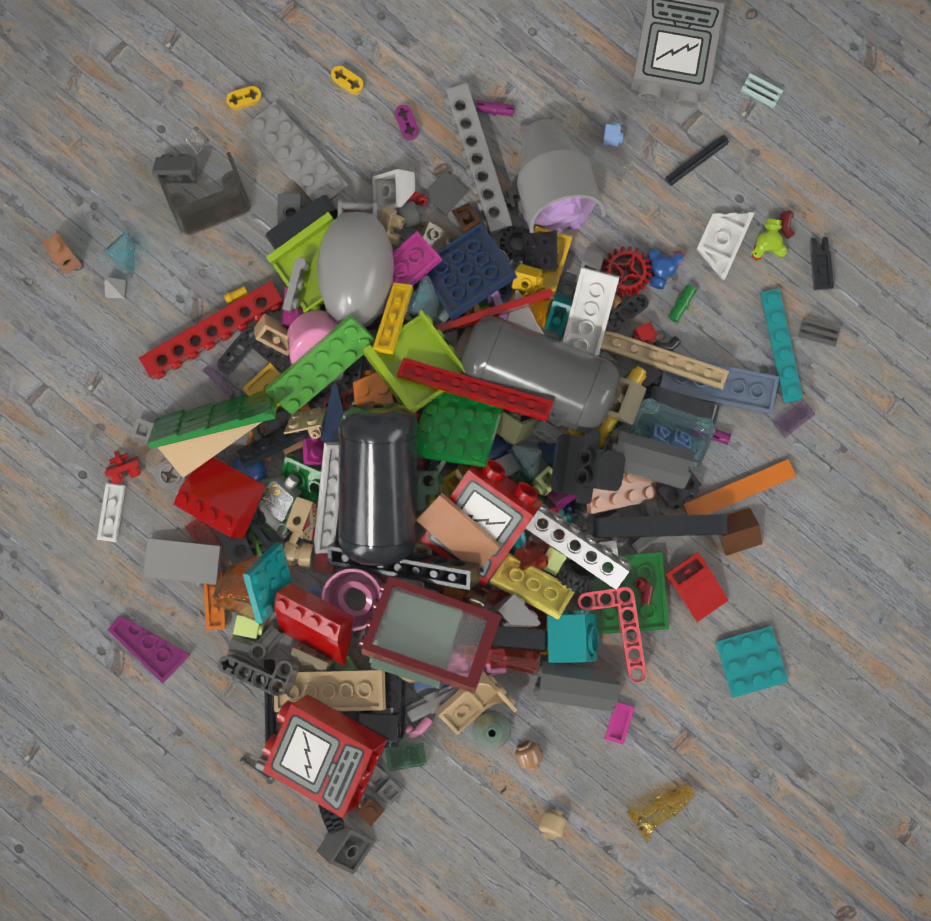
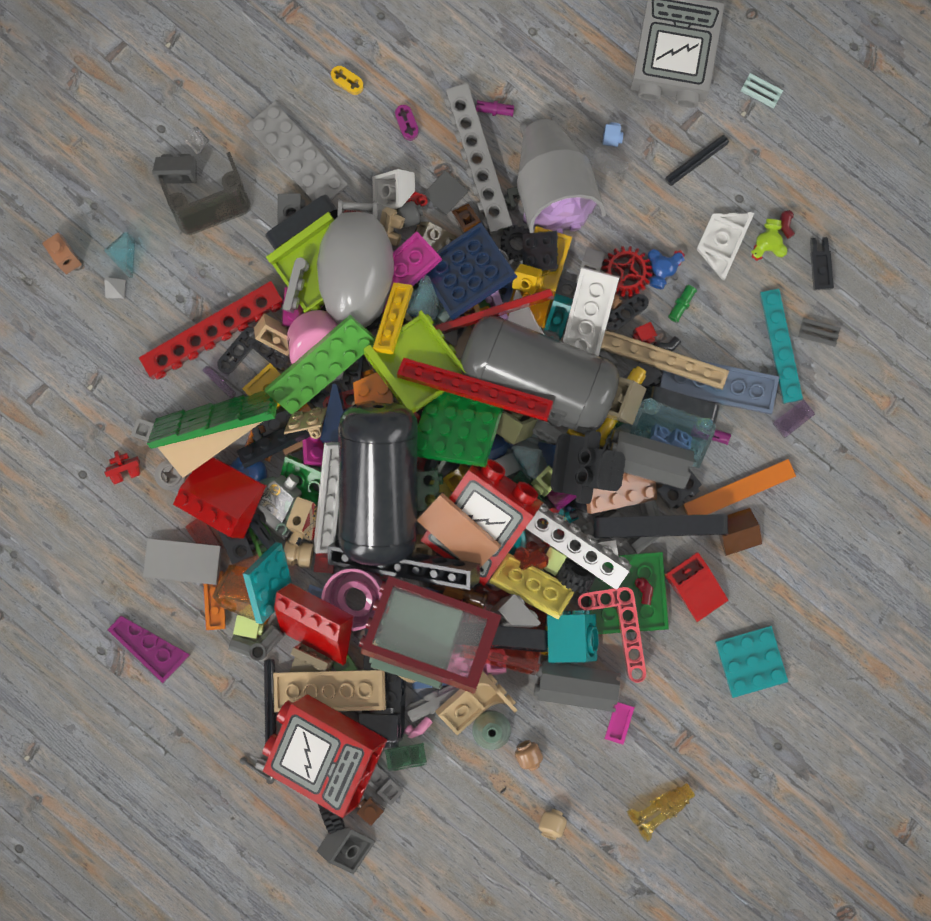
white tile [97,483,126,542] -> none
dark grey beam [218,655,299,696] -> none
yellow pin [223,286,248,305] -> none
yellow beam [226,86,262,110] -> none

